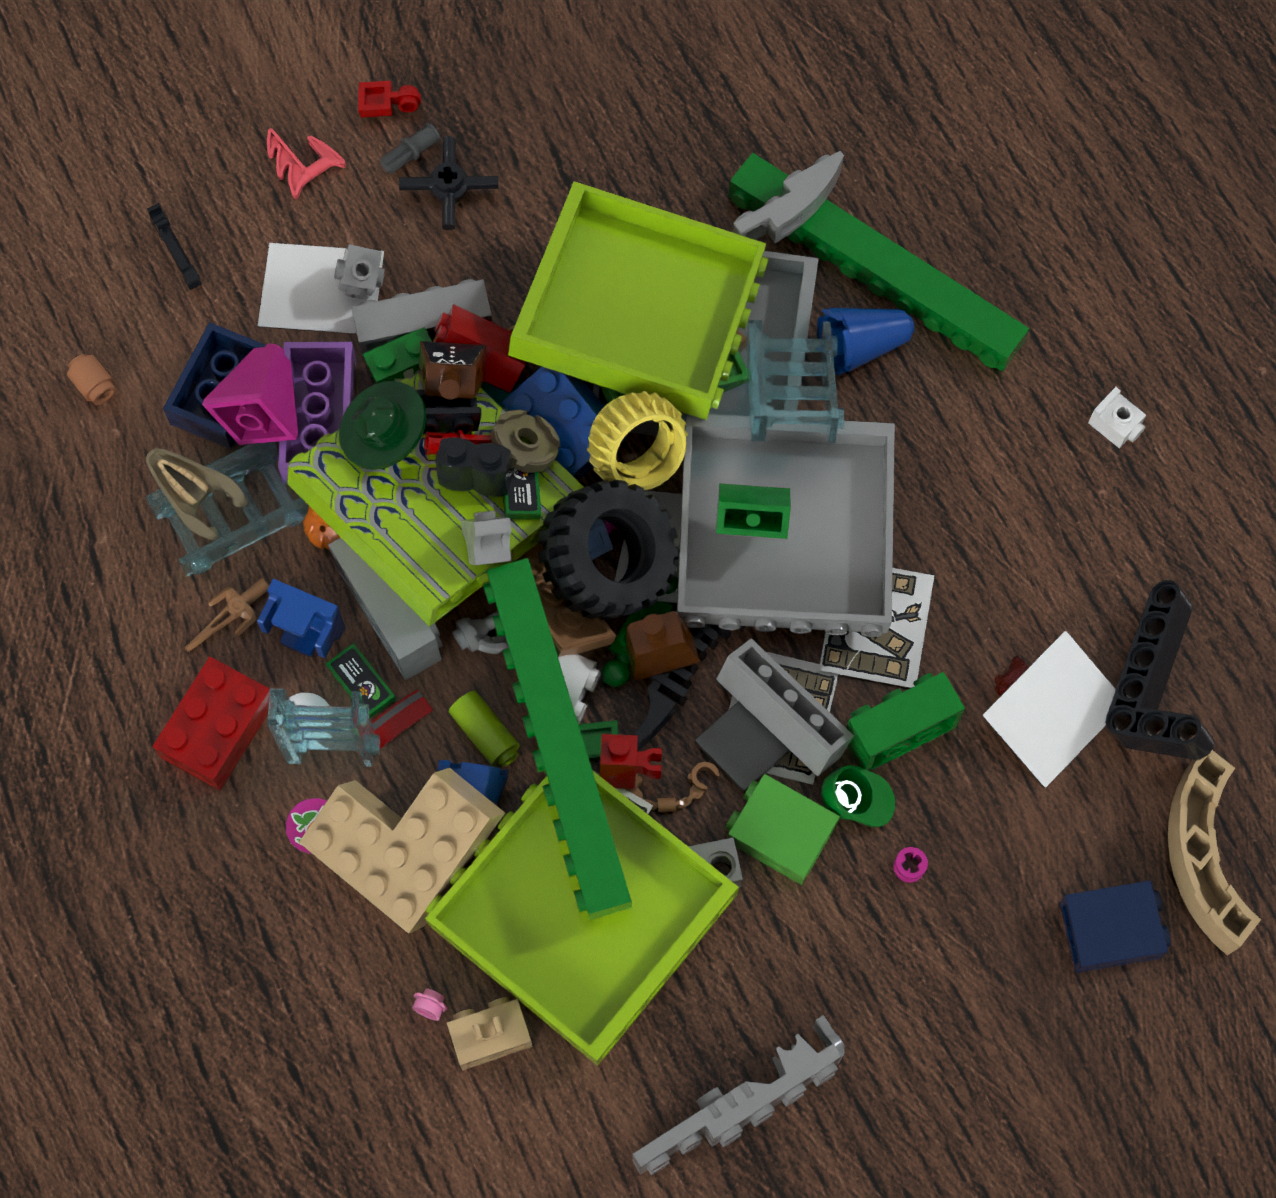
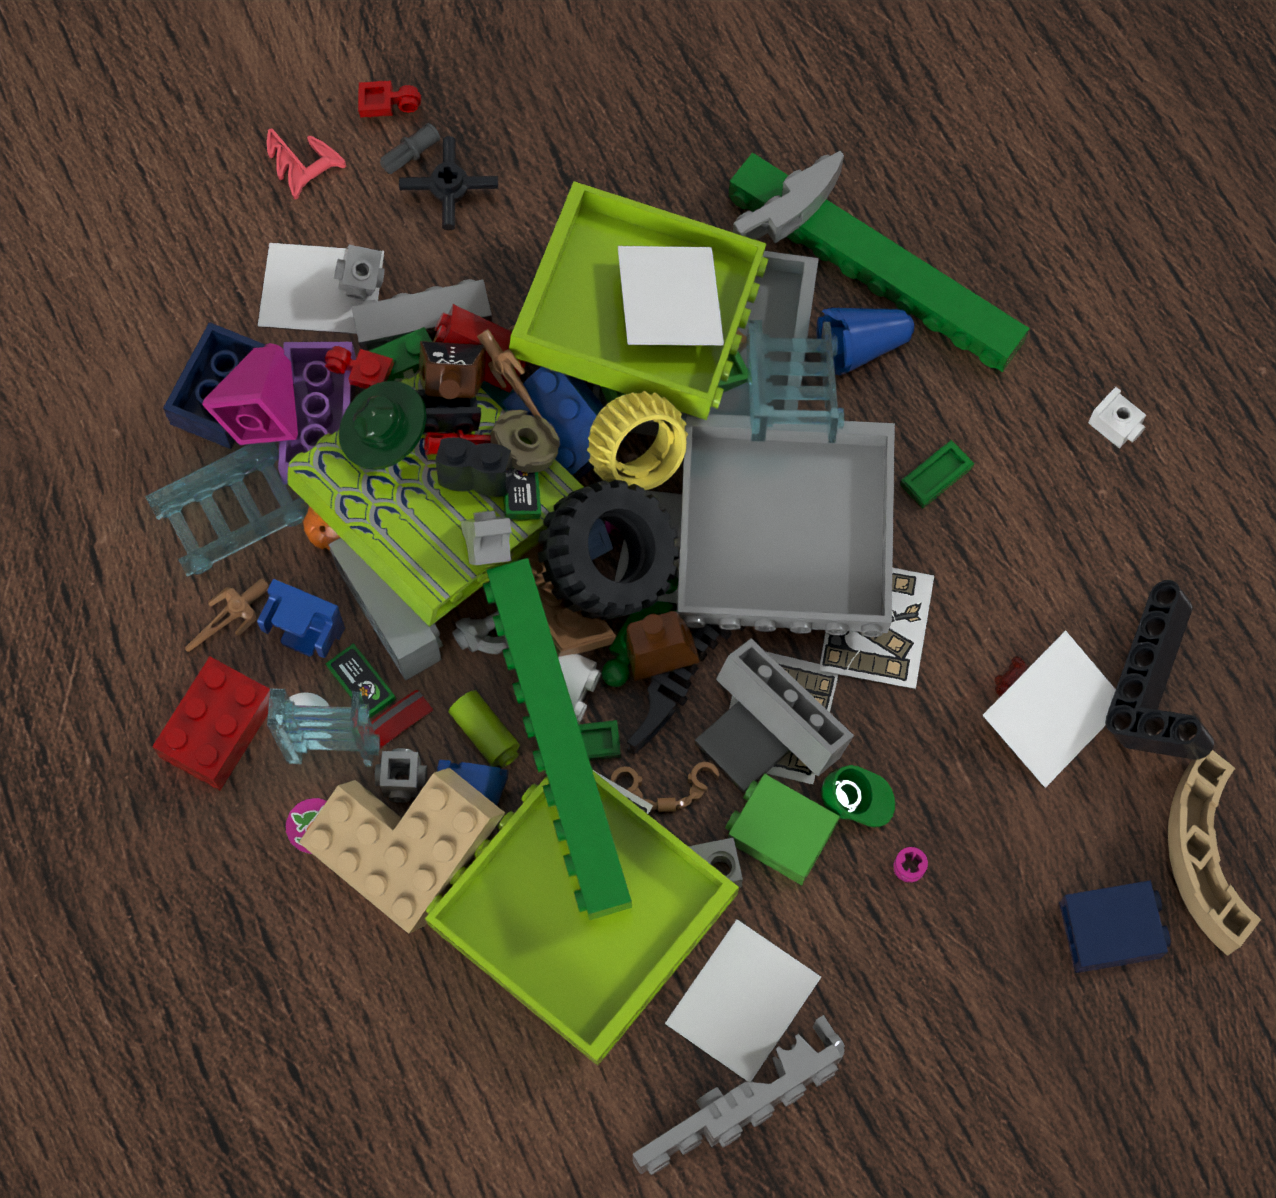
nougat brick [67,354,116,405] -> none
dark tan animal [146,448,248,541] -> none
black bar [147,203,202,290] -> none
bright pink plate [412,989,448,1021] -> none
tan brick [447,997,533,1071] -> none
red brick [600,734,662,789] -> none
green brick [716,483,791,539] -> none
green brick [847,672,965,772] -> none
none -> red plate [324,346,394,389]
none -> light grey brick [375,748,427,803]
none -> medium nougat piece [477,329,542,417]
none -> white sticker [618,246,724,345]
none -> white sticker [665,920,821,1082]
none -> green tile [900,440,974,509]

